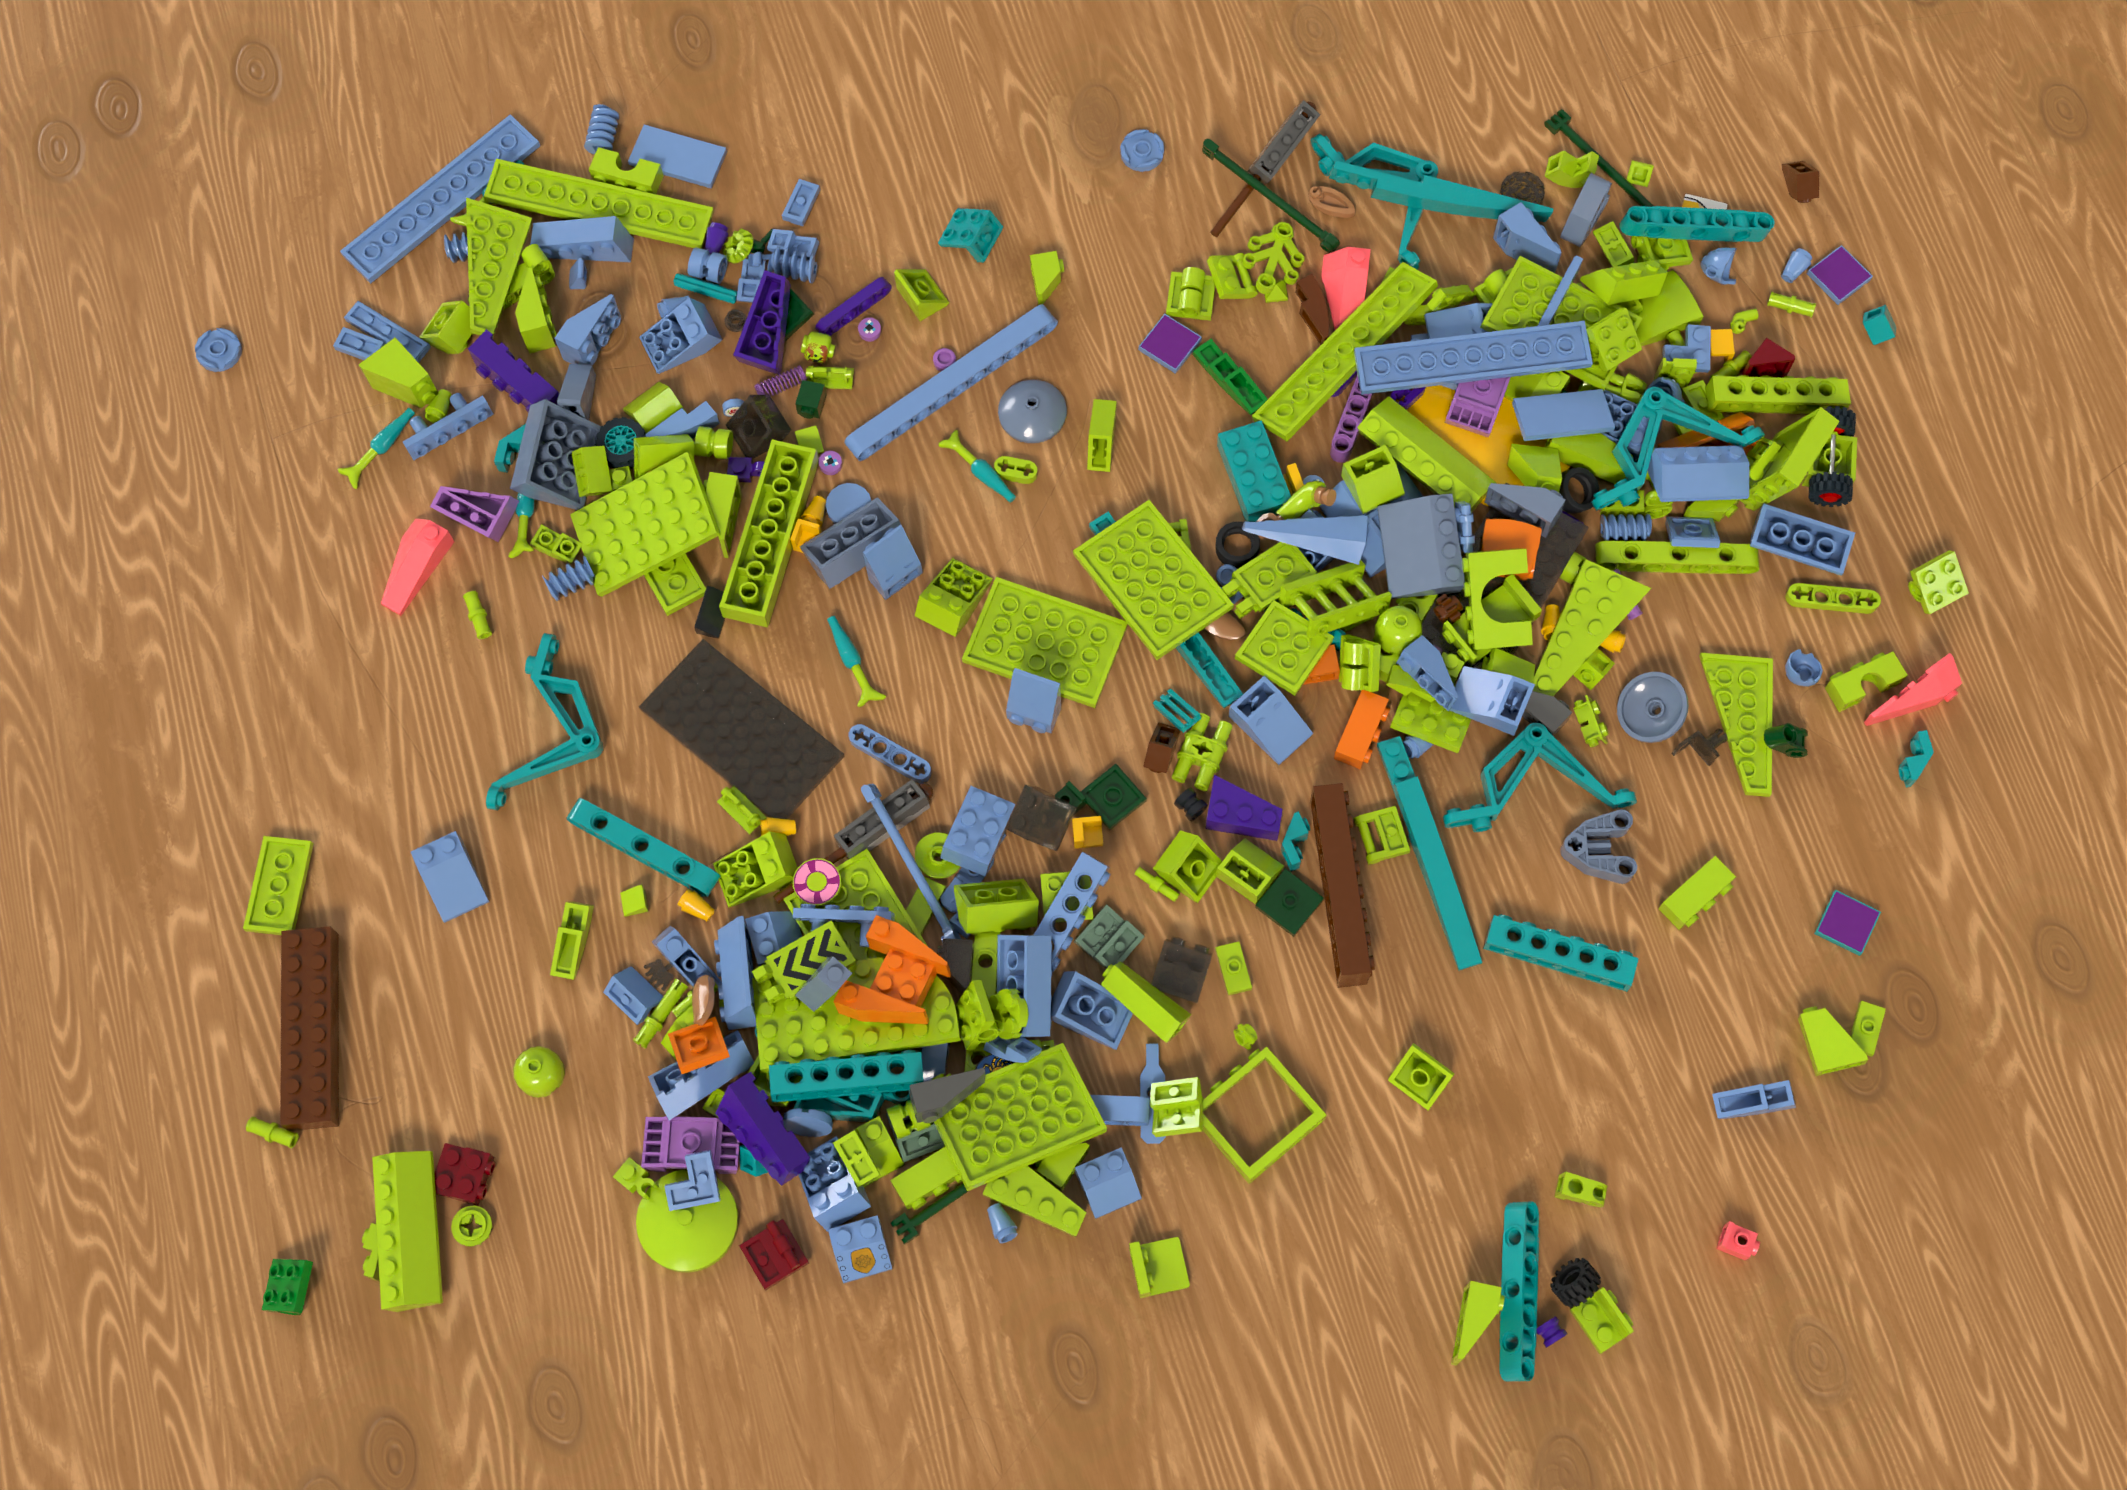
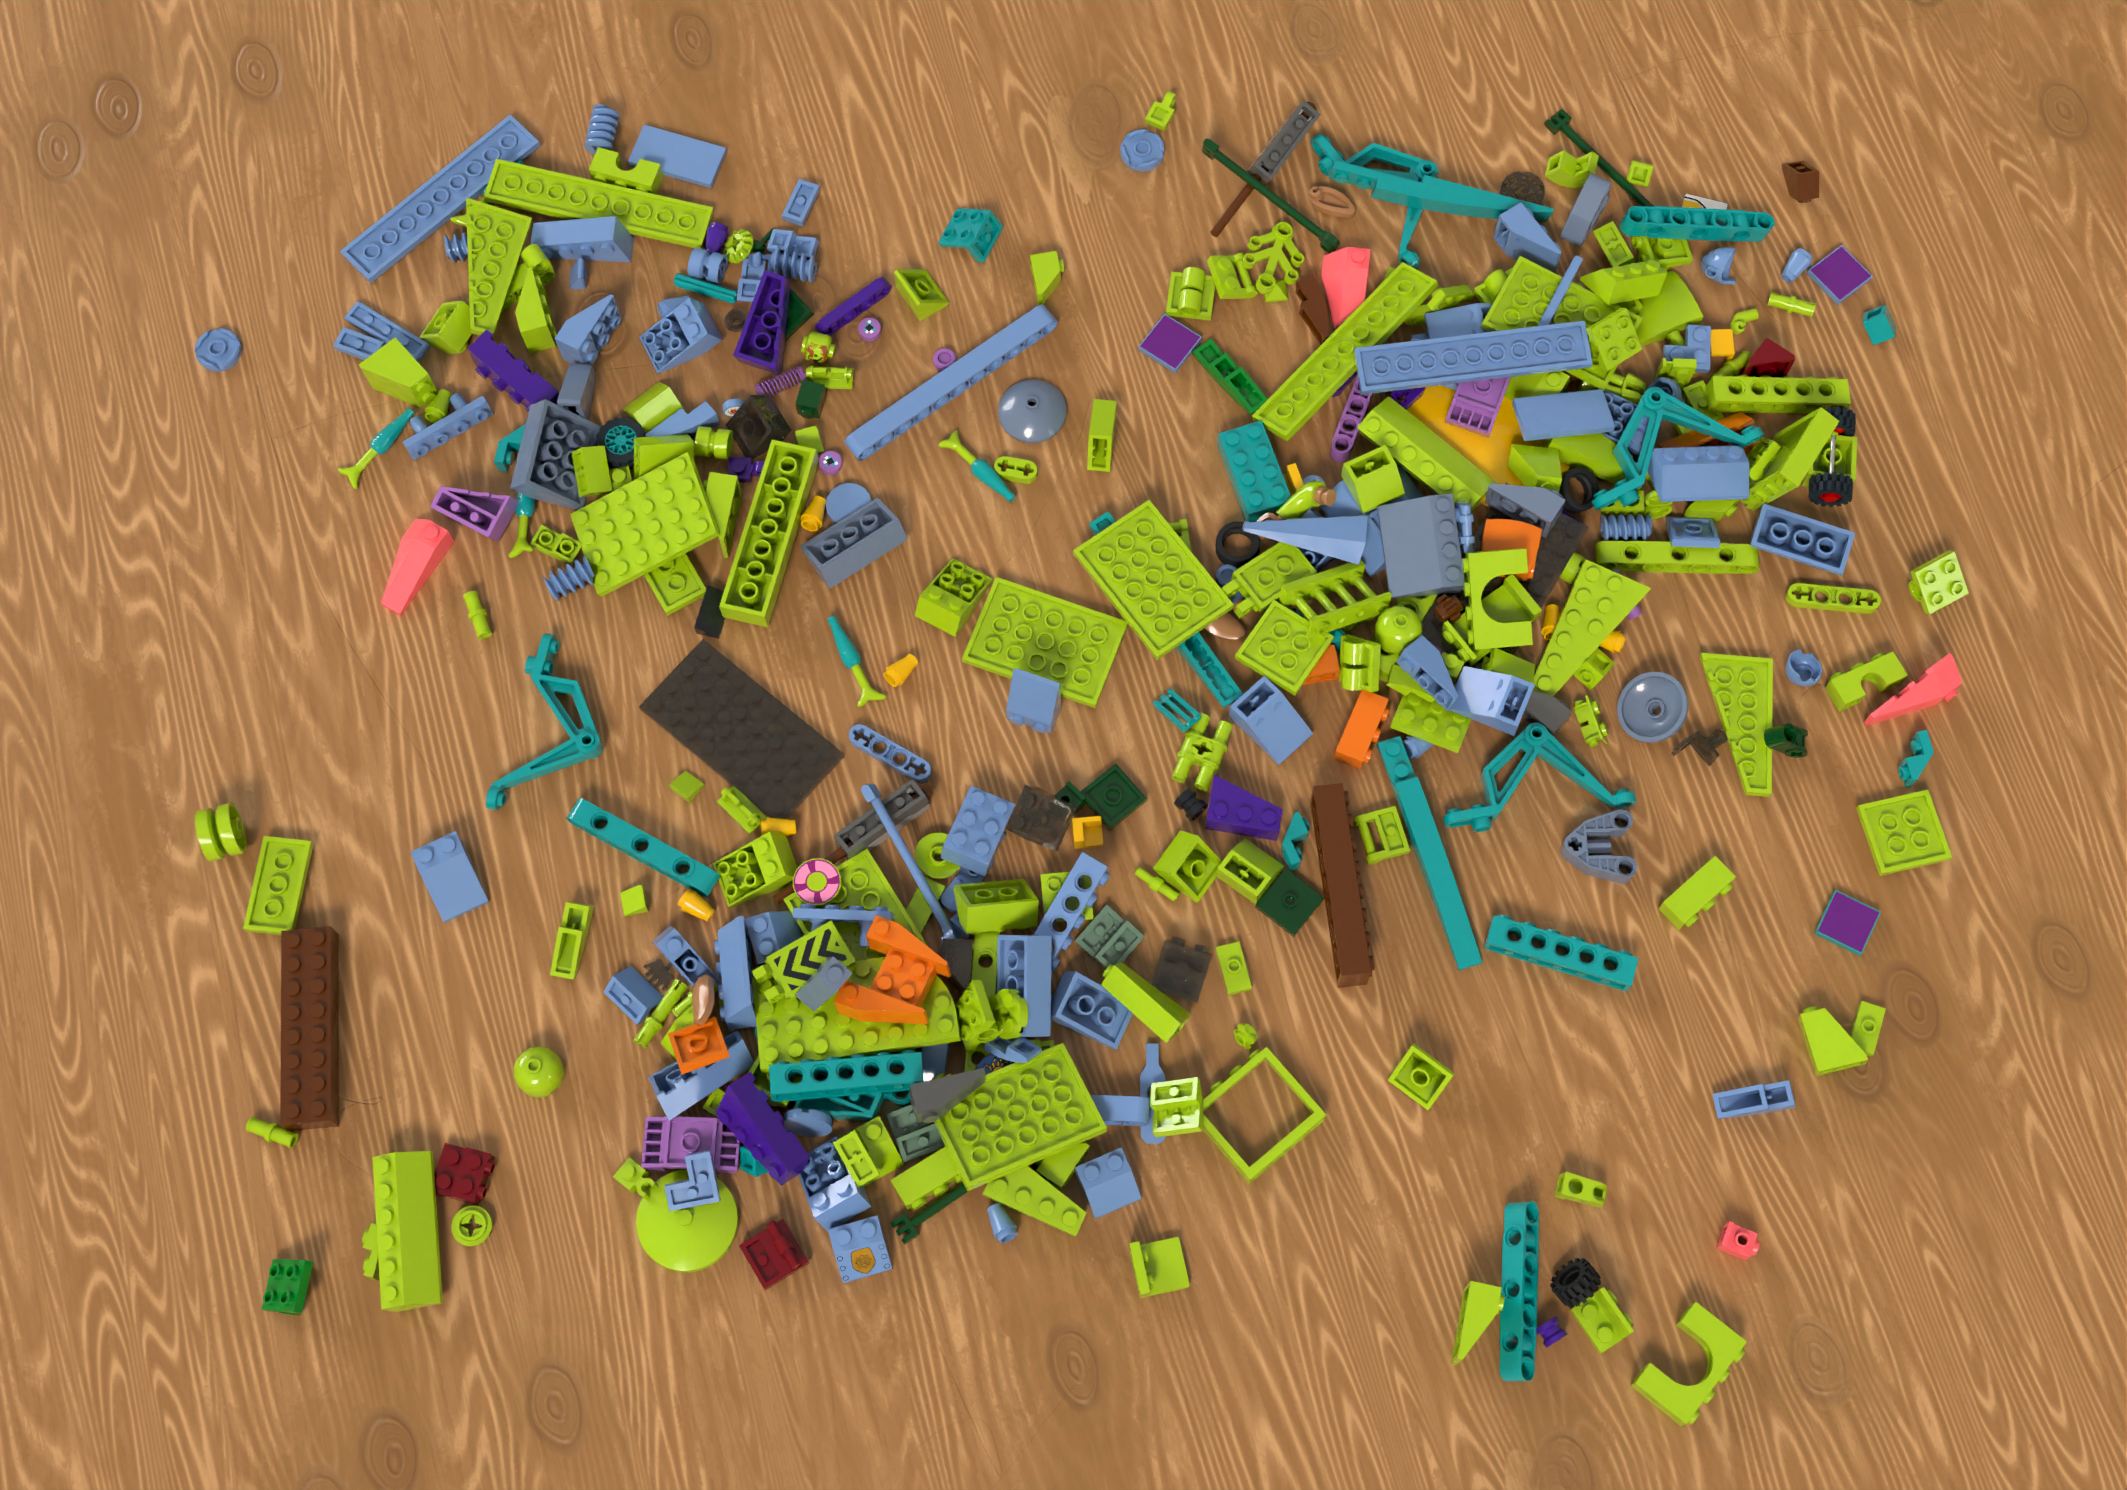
yellow panel [790,519,822,553] -> none
medium blue slope [863,525,923,600] -> none
lime wheel [886,1099,931,1139] -> none
reddish brown slope [1143,722,1180,773] -> none
none -> lime wheel [195,802,247,862]
none -> lime slope [669,771,705,803]
none -> yellow cone [883,654,918,687]
none -> lime plate [1145,91,1176,132]
none -> lime arch [1630,1302,1747,1427]
none -> lime plate [1856,789,1952,876]

